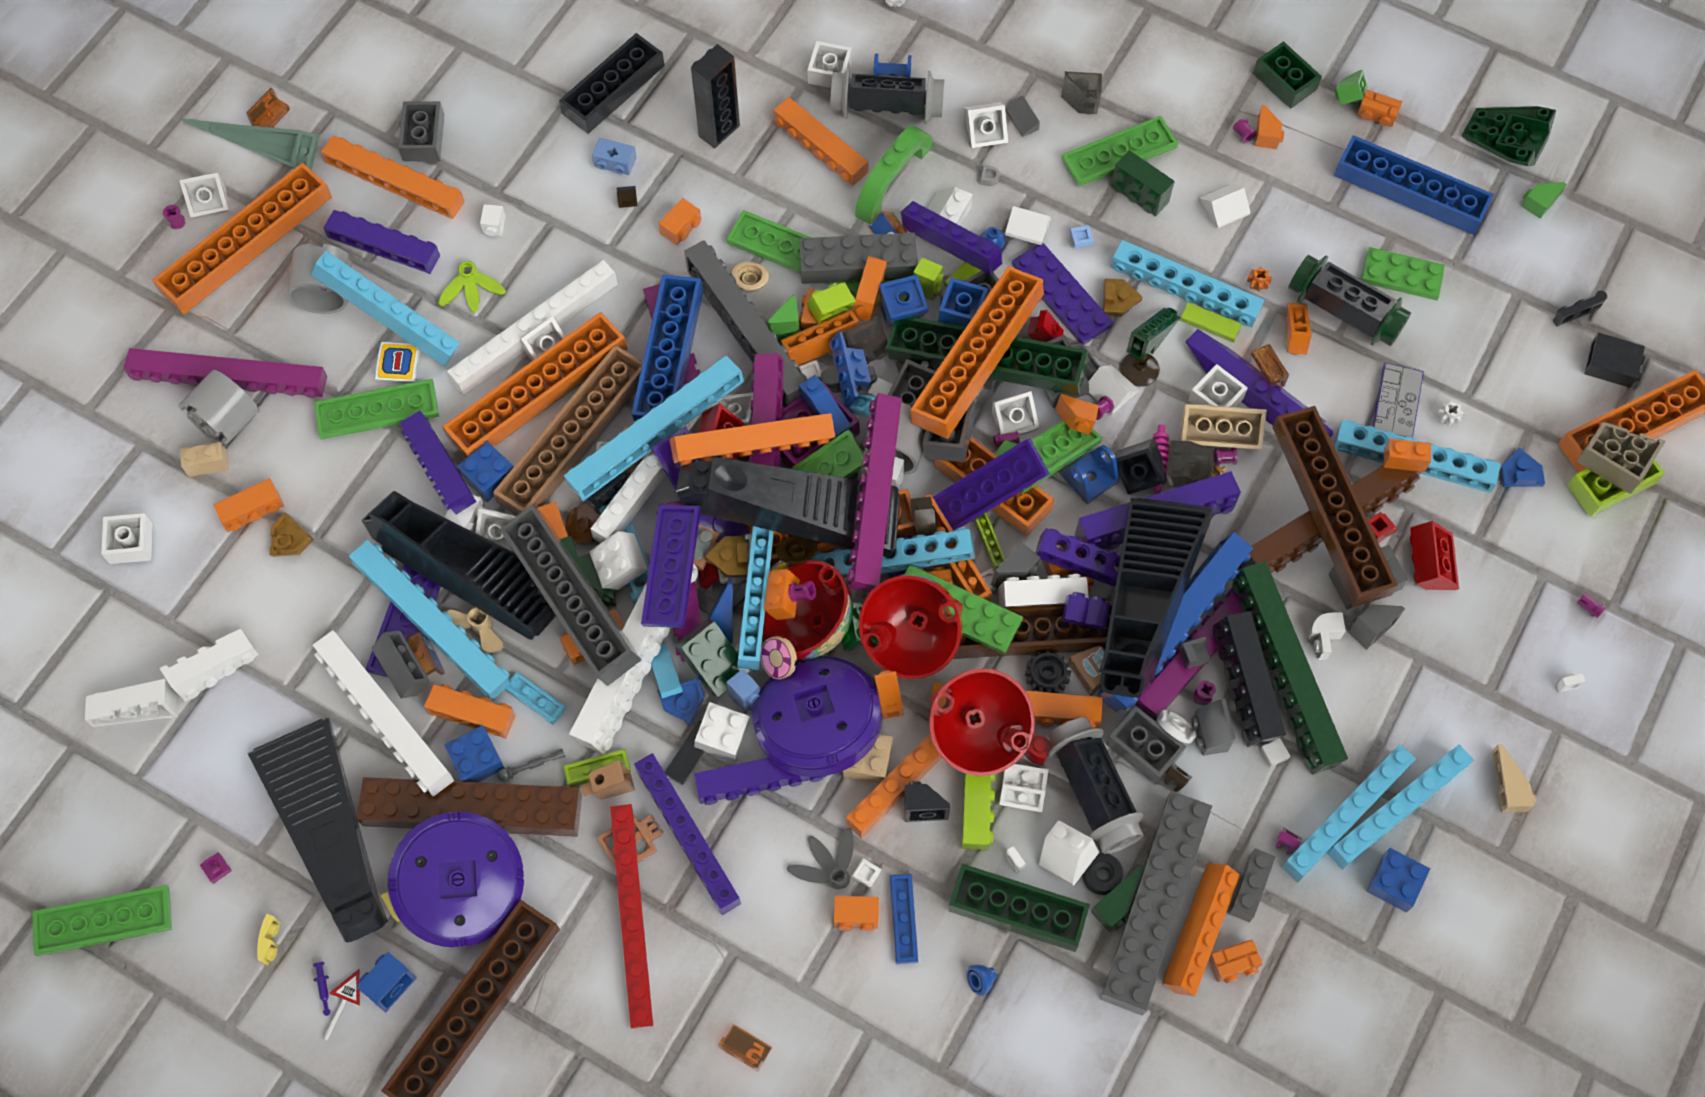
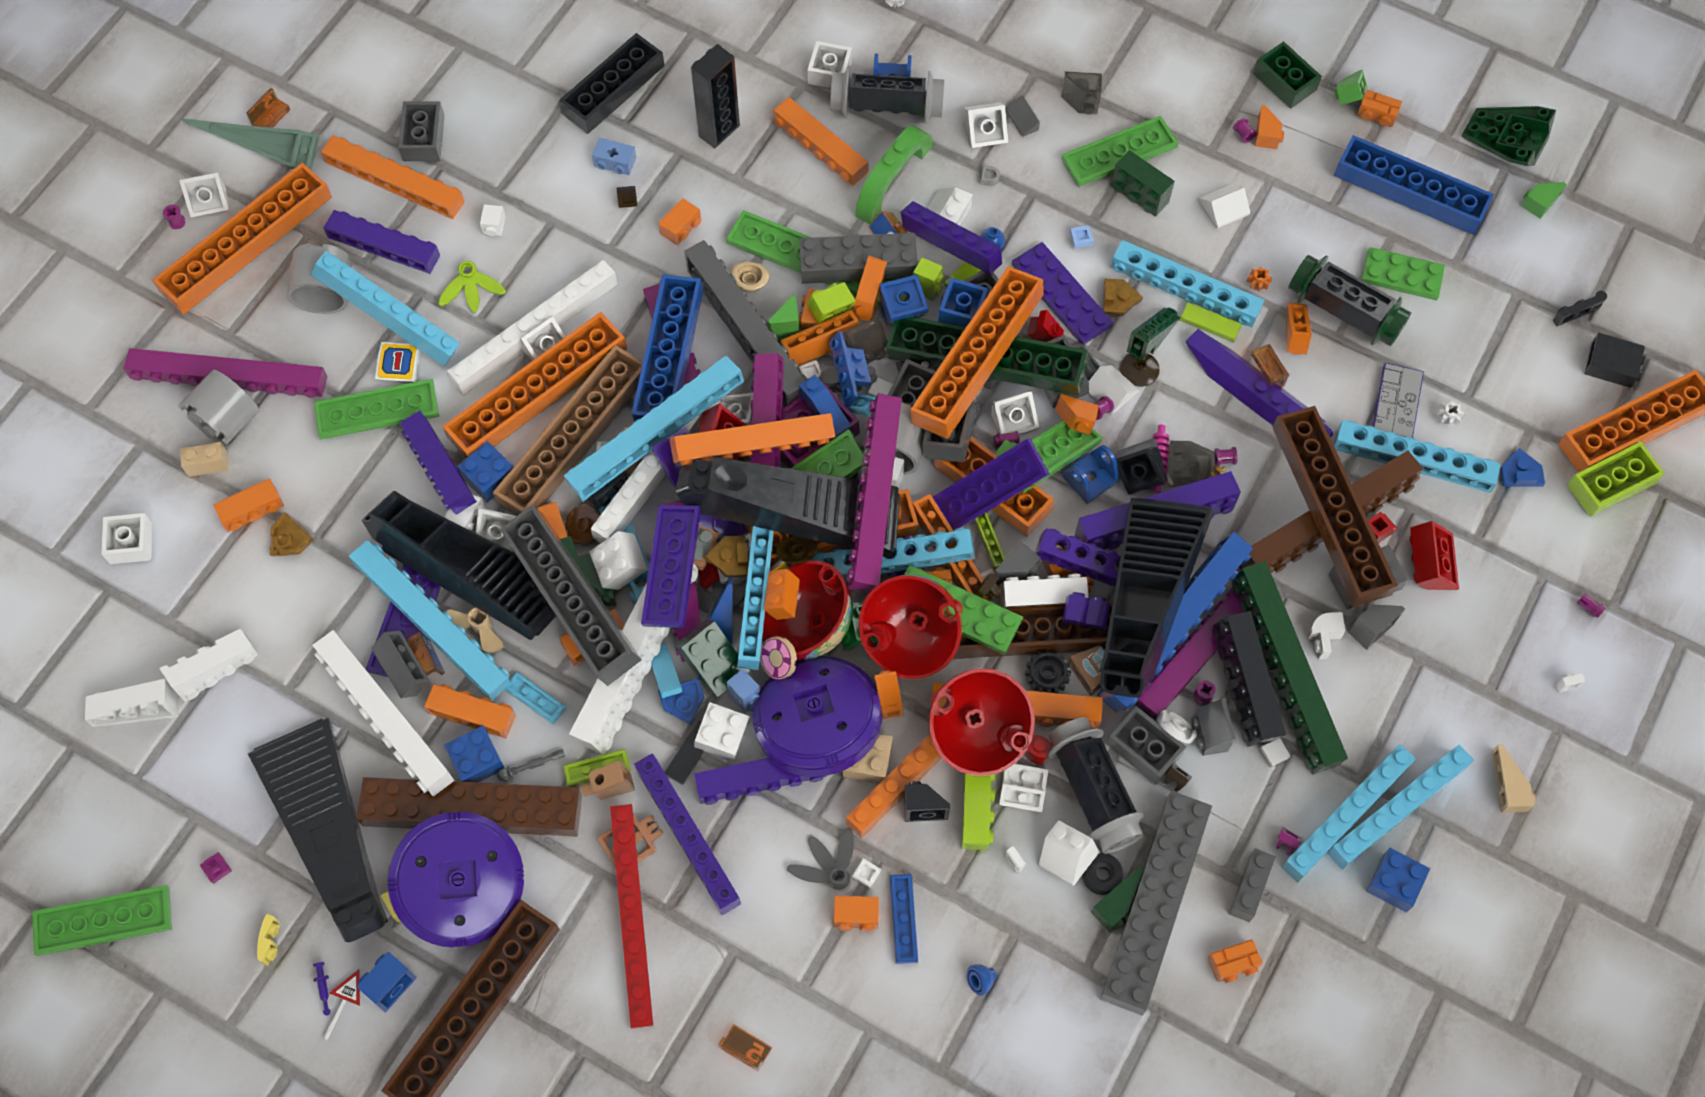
magenta bush [788,581,816,602] -> none
dark brown slope [910,496,936,536] -> none
dark green brick [948,864,1090,952] -> none
white slope [1005,206,1051,245] -> none
orange brick [1162,863,1240,996] -> none
tan slope [1179,403,1267,450] -> none
dark grey panel [1179,637,1210,669] -> none
white brick [1188,364,1248,407] -> none
orange brick [1383,438,1431,472] -> none
dark tan wedge [1576,422,1666,494] -> none
none -> dark brown tile [974,573,1002,599]

